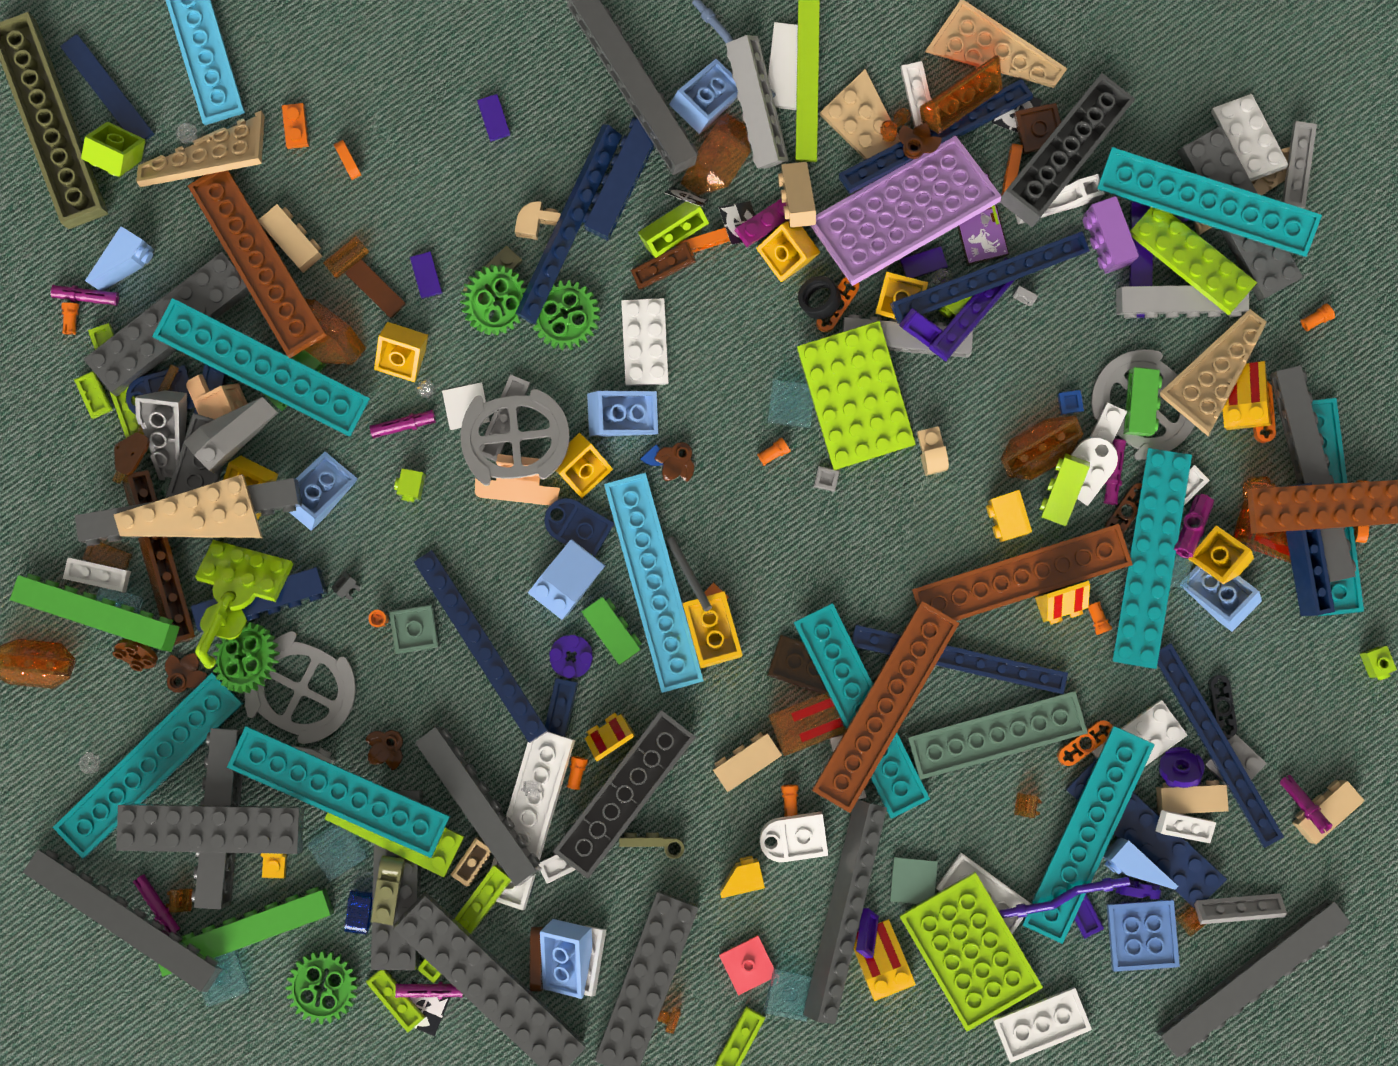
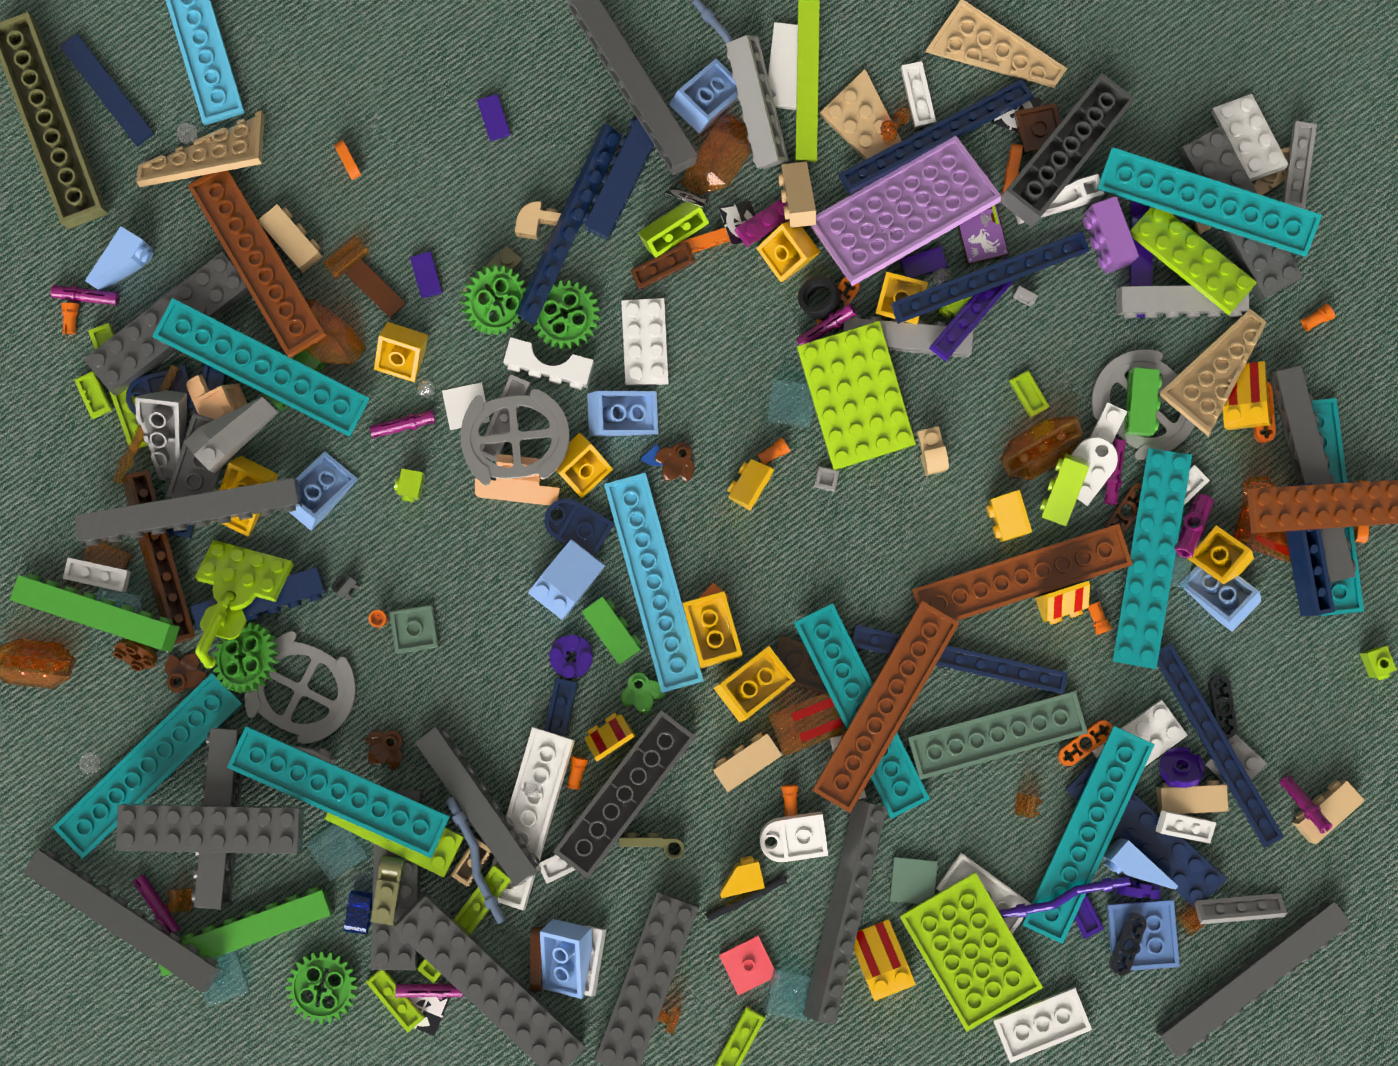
lime brick [81,122,145,177] -> none
reddish brown piece [114,432,150,475] -> none
tan wing [114,474,263,538] -> none
yellow bracket [261,853,287,879] -> none
orange plate [282,103,309,149] -> none
dark blue plate [414,550,548,743] -> none
dark grey bar [666,536,712,611] -> none
dark purple tile [856,908,879,958] -> none
reddish brown plate [899,123,942,159] -> none
dark purple tile [899,308,943,347] -> none
clear orange slope [919,55,1002,134] -> none
blue plate [1058,390,1084,415] -> none
none -> sand blue bar [445,797,505,924]
none -> white arch [503,337,594,390]
none -> bright green plate [621,672,665,714]
none -> black bar [705,874,787,922]
none -> yellow slope [714,646,795,723]
none -> yellow slope [727,459,774,511]
none -> magenta pin [796,303,857,345]
none -> lime tile [1009,370,1050,418]
none -> black beam [1109,912,1147,976]

